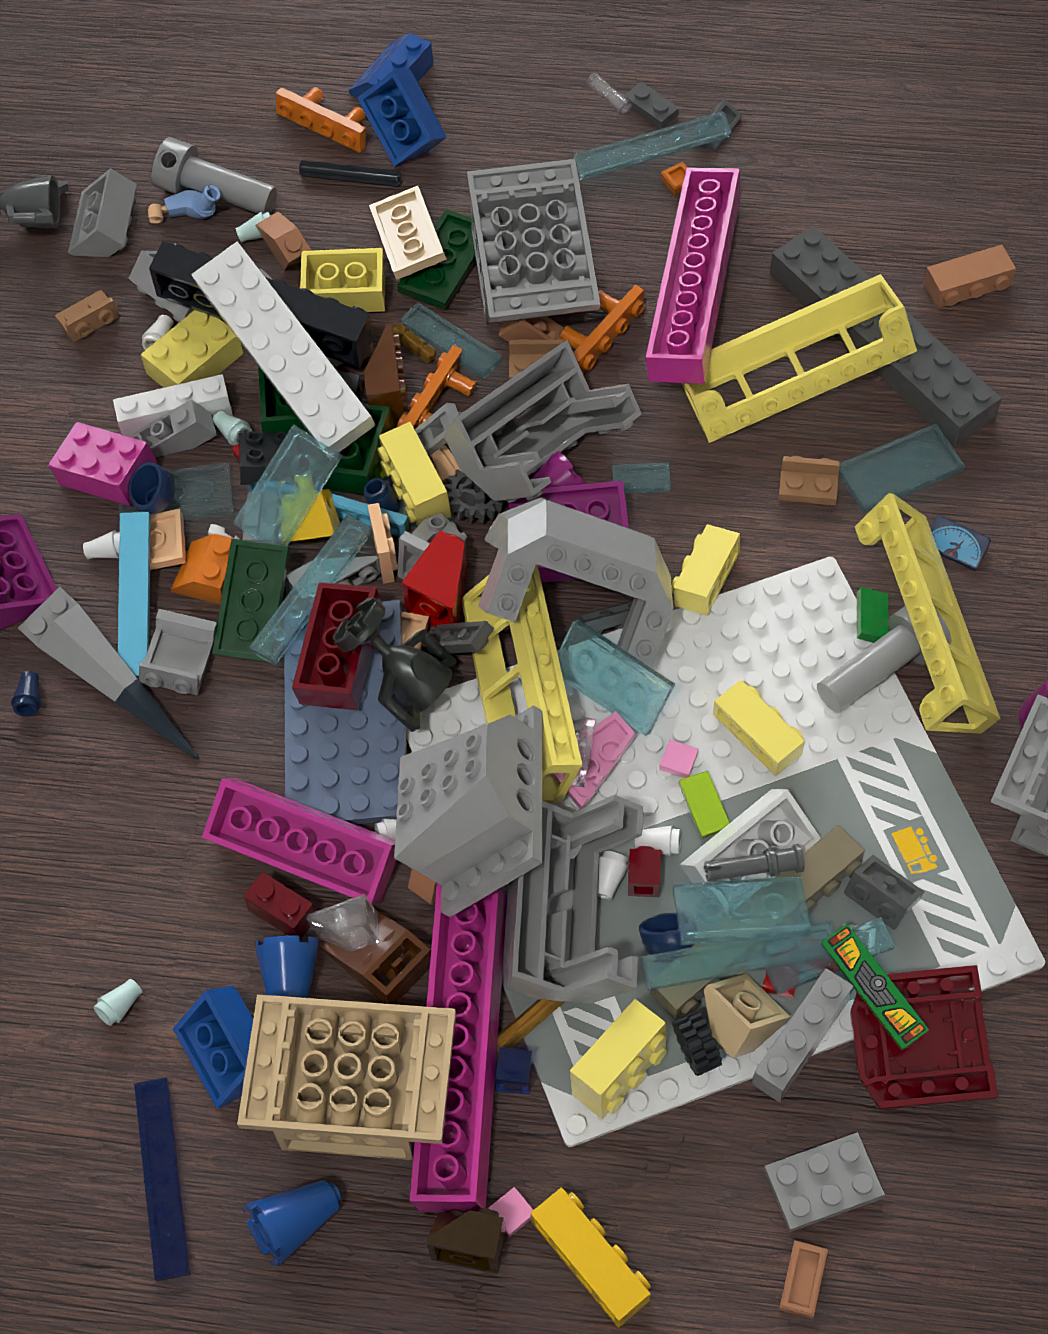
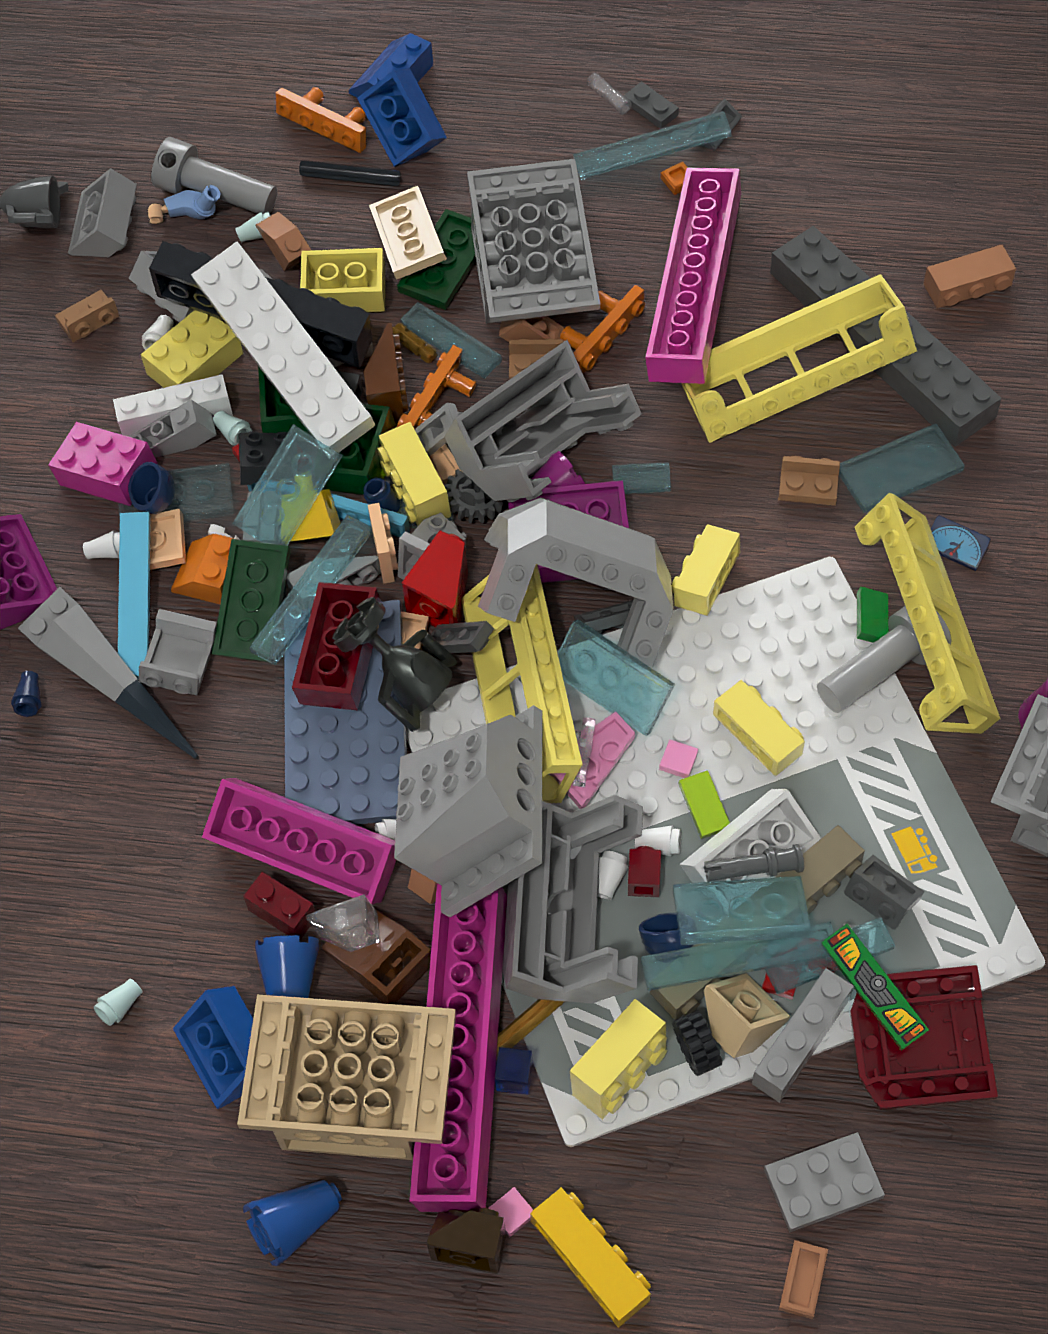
clear blue tile [134,1078,190,1281] -> none

